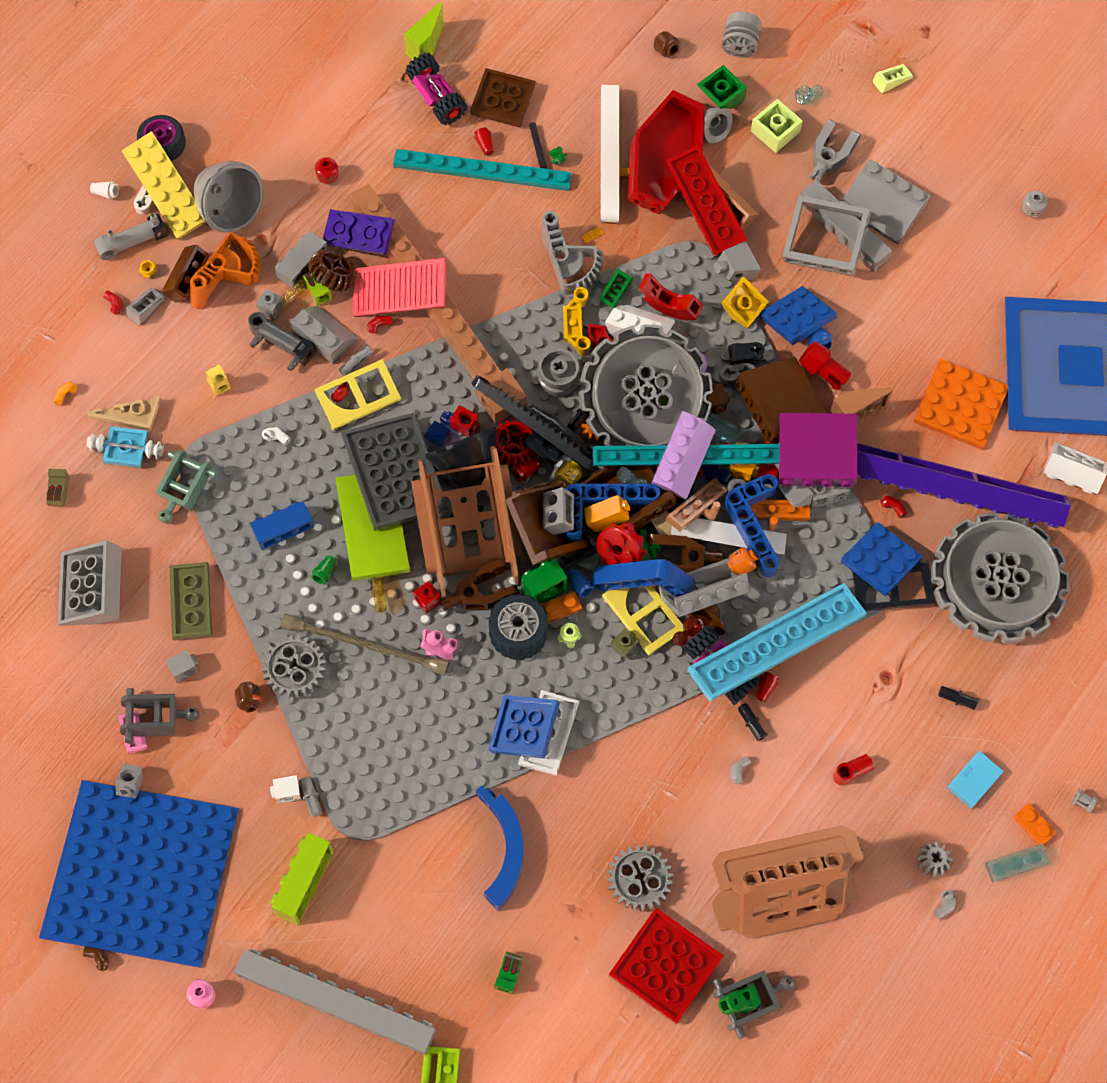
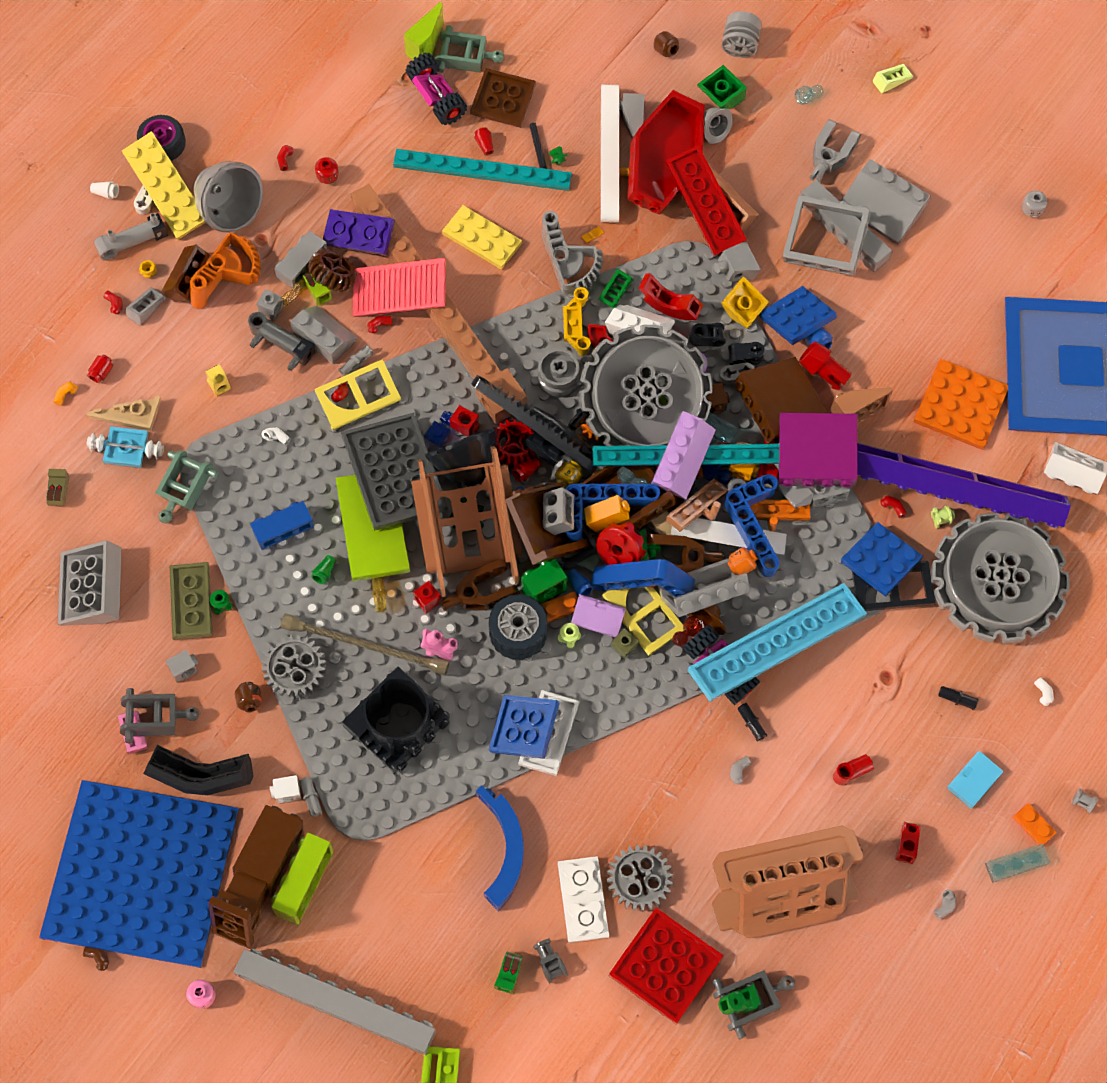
light grey brick [115,764,143,798] -> none
yellowish green slope [751,99,803,153] -> none
red cone [755,671,779,702] -> none
light grey gear [917,842,953,877] -> none
none -> red brick [87,355,113,383]
none -> black piece [143,745,253,796]
none -> reddish brown brick [208,805,304,949]
none -> green brick [210,590,232,615]
none -> red arm [277,145,294,171]
none -> black hose [342,666,450,774]
none -> sand green piece [435,25,504,73]
none -> light yellow plate [442,205,522,270]
none -> dark grey connector [533,938,568,984]
none -> white piece [557,856,609,943]
none -> lavender piece [571,594,626,637]
none -> light grey slope [619,93,645,139]
none -> black piece [689,323,726,347]
none -> red leg [895,822,920,864]
none -> yellowish green brick [931,505,955,529]
none -> white arm [1034,677,1054,706]

